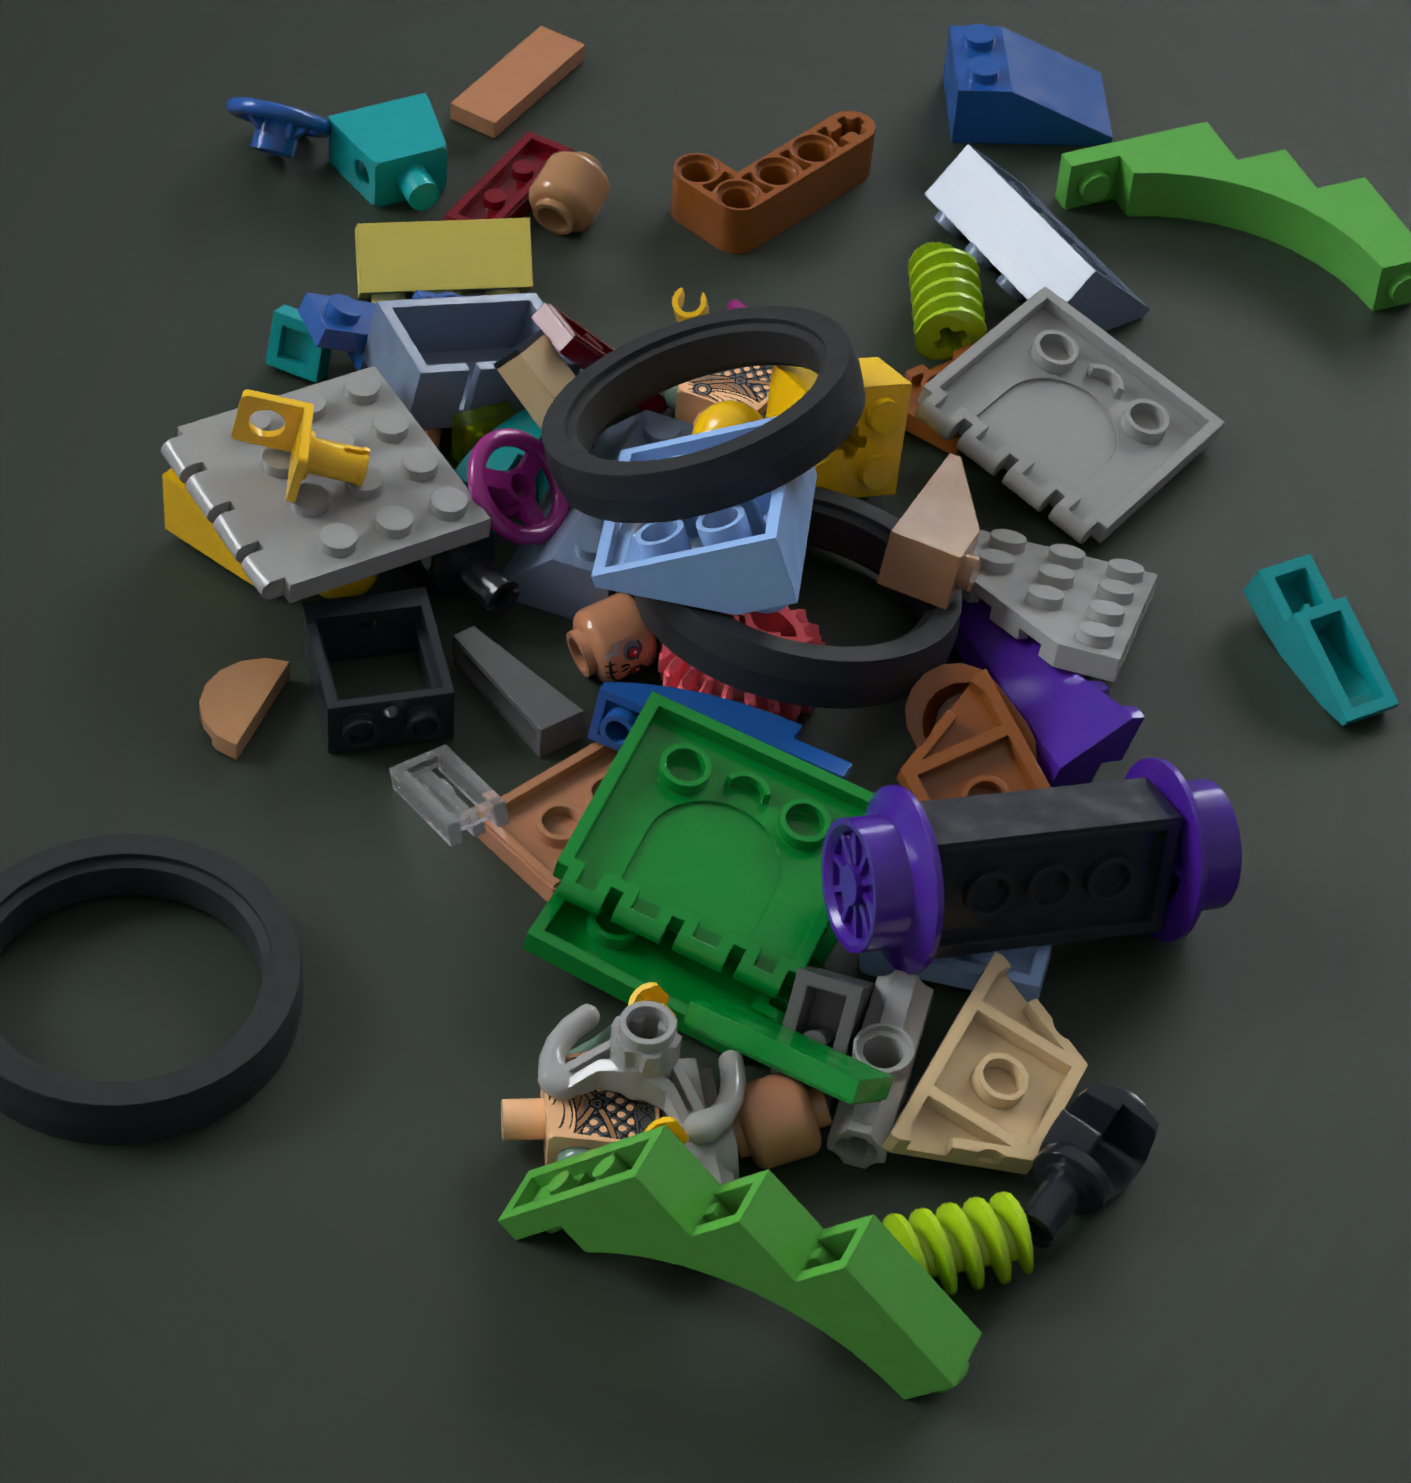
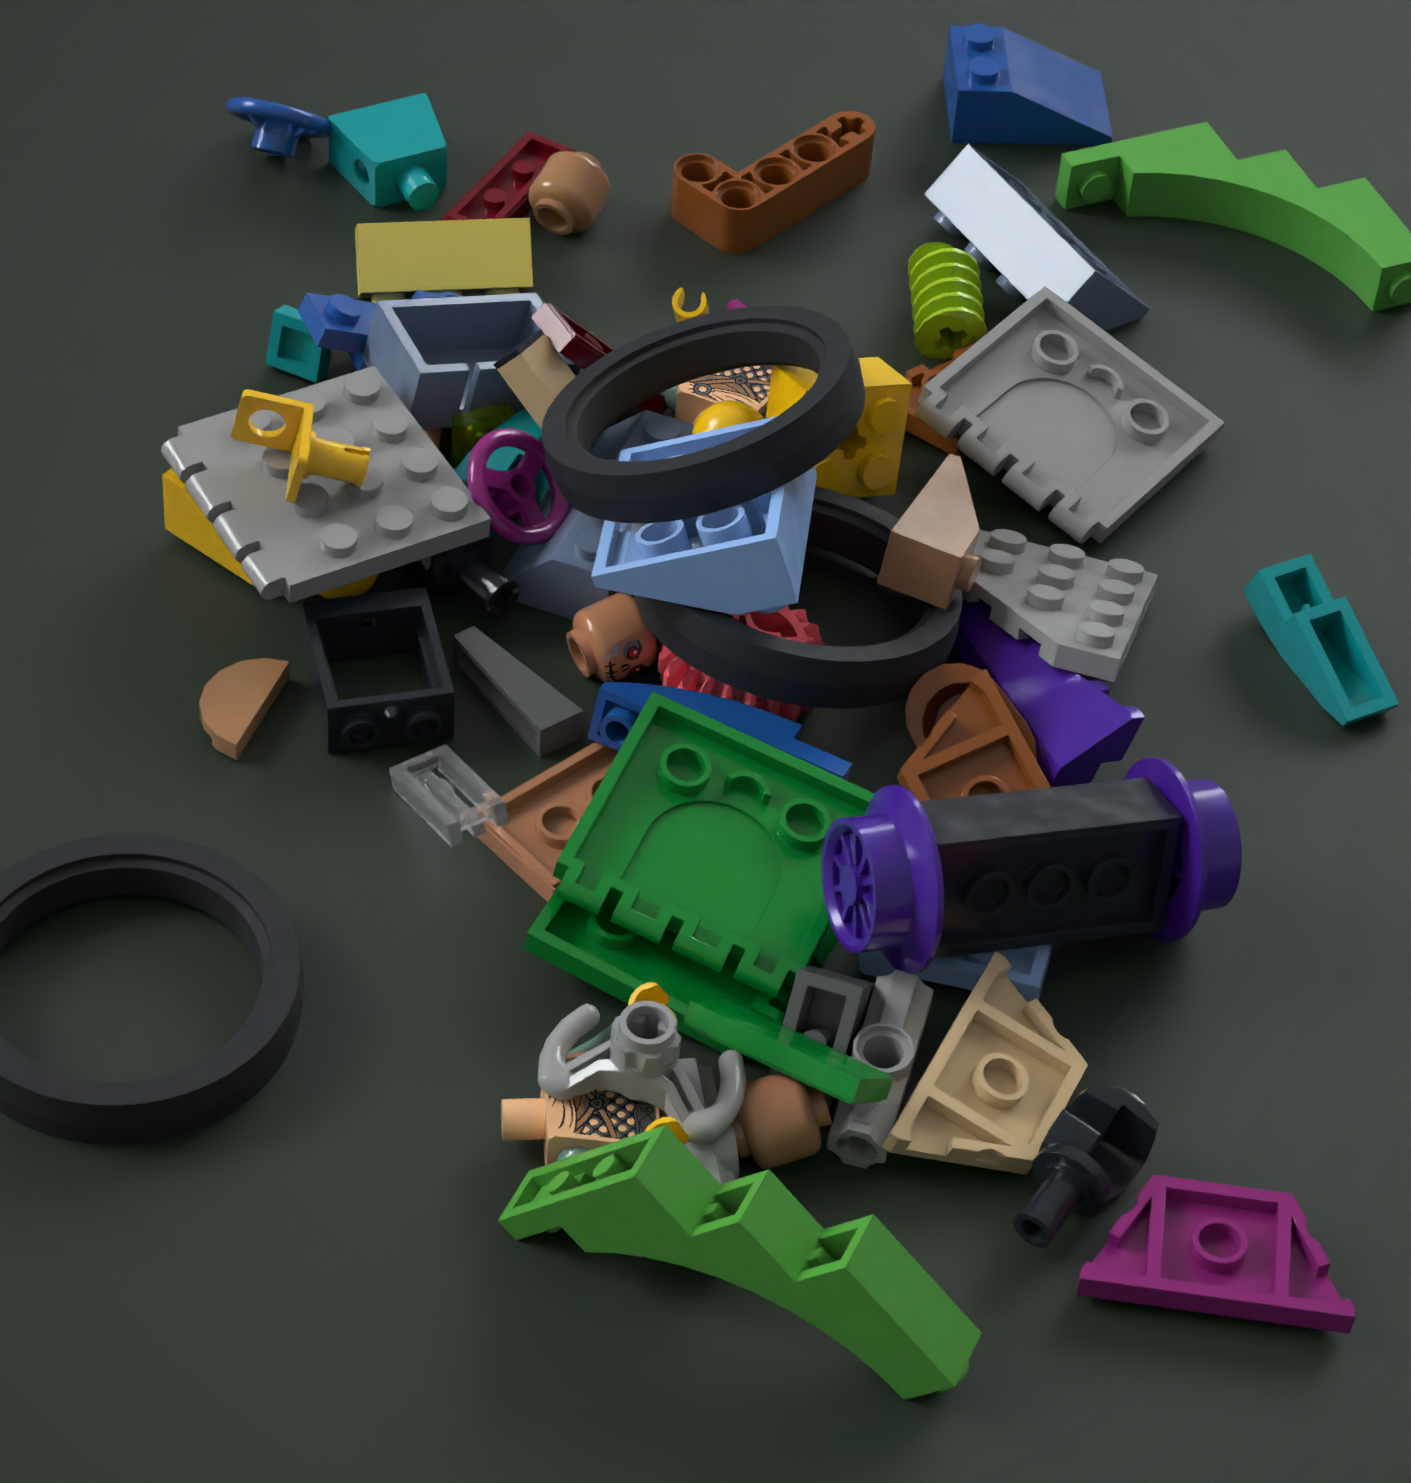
nougat tile [450,26,585,139] -> none
lime piece [882,1191,1034,1296] -> none
none -> magenta wing [1076,1174,1355,1334]

